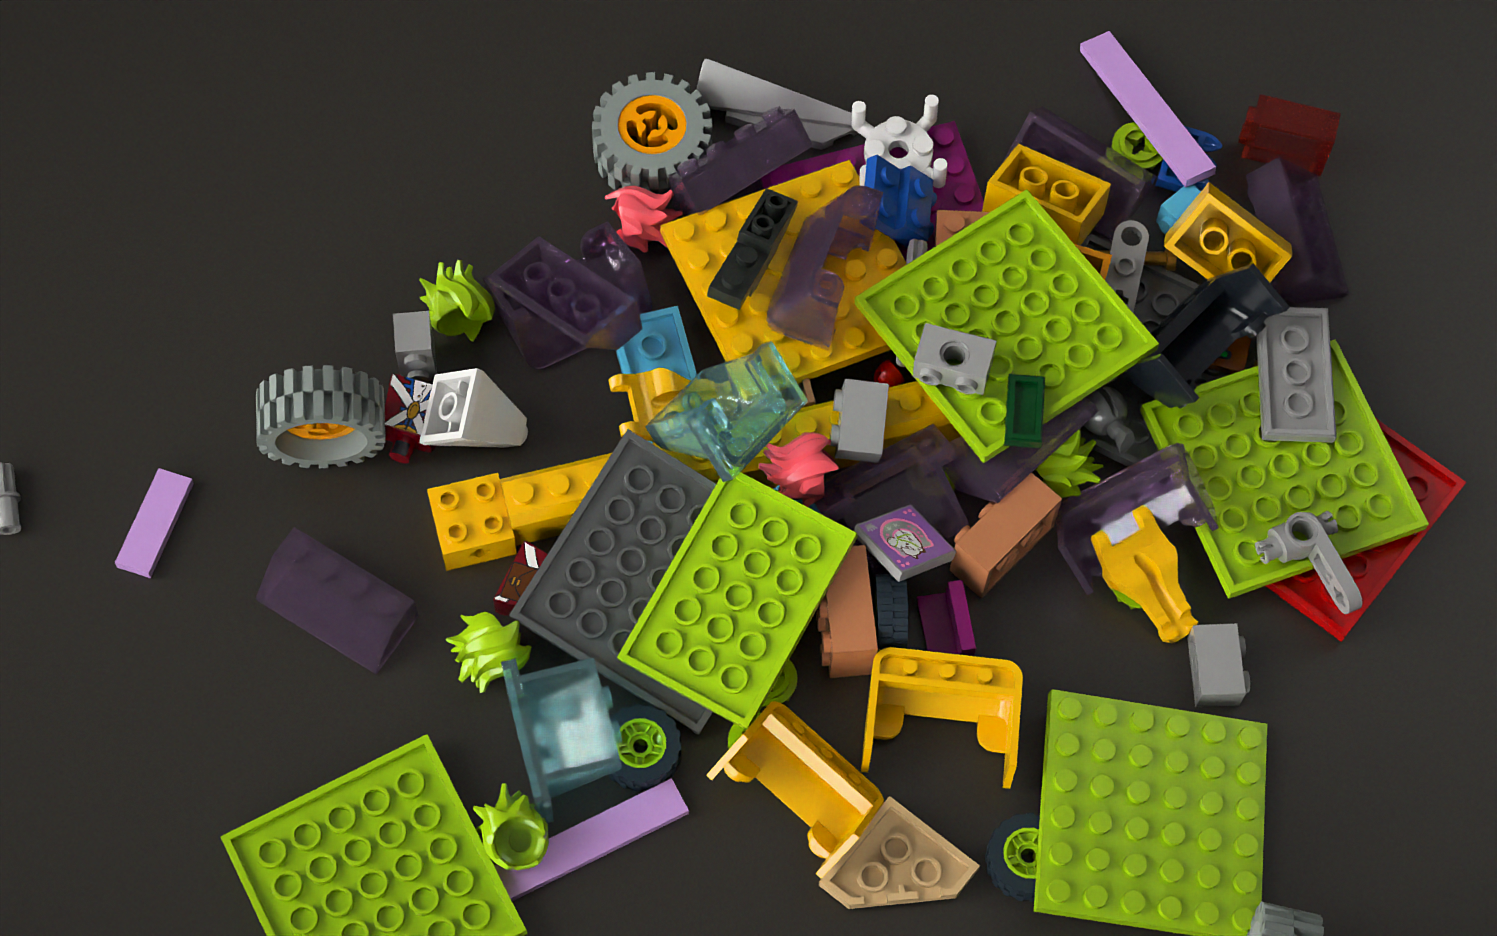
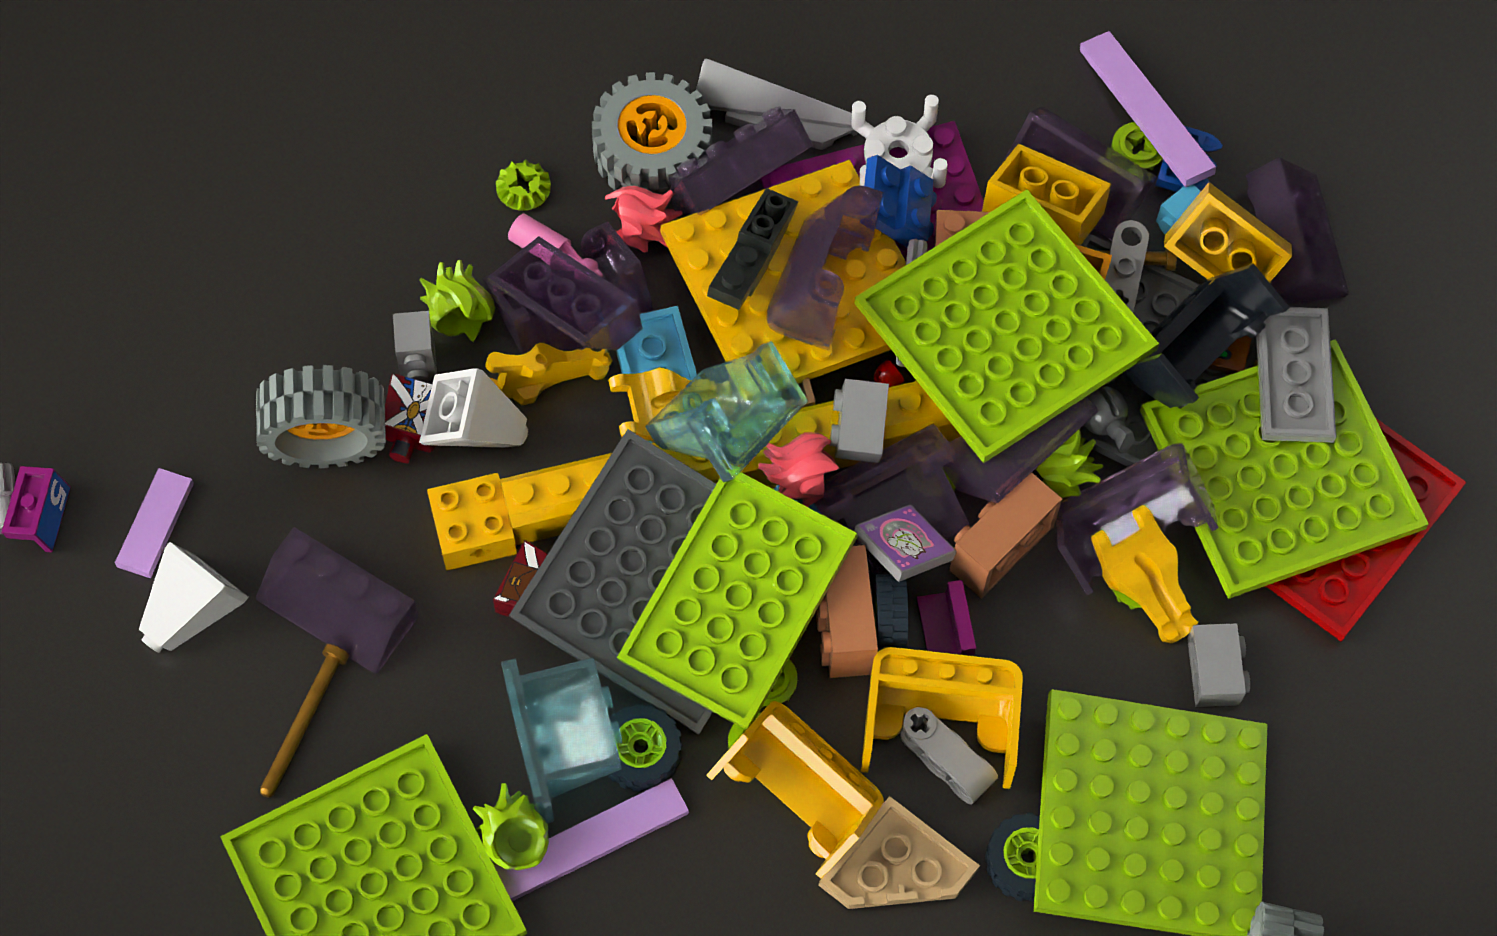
lime hair [446,612,532,693] -> none
light grey brick [913,323,996,395] -> none
dark green tile [1004,374,1045,448] -> none
clear red window [1238,94,1341,177] -> none
light grey piece [1255,511,1362,614] -> none
none -> magenta panel [1,466,71,553]
none -> white slope [139,542,248,653]
none -> pearl gold bar [260,644,350,798]
none -> yellow animal [485,343,612,405]
none -> lime gear [496,159,551,211]
none -> bright pink wheel [508,213,603,279]
none -> light grey piece [900,707,998,805]

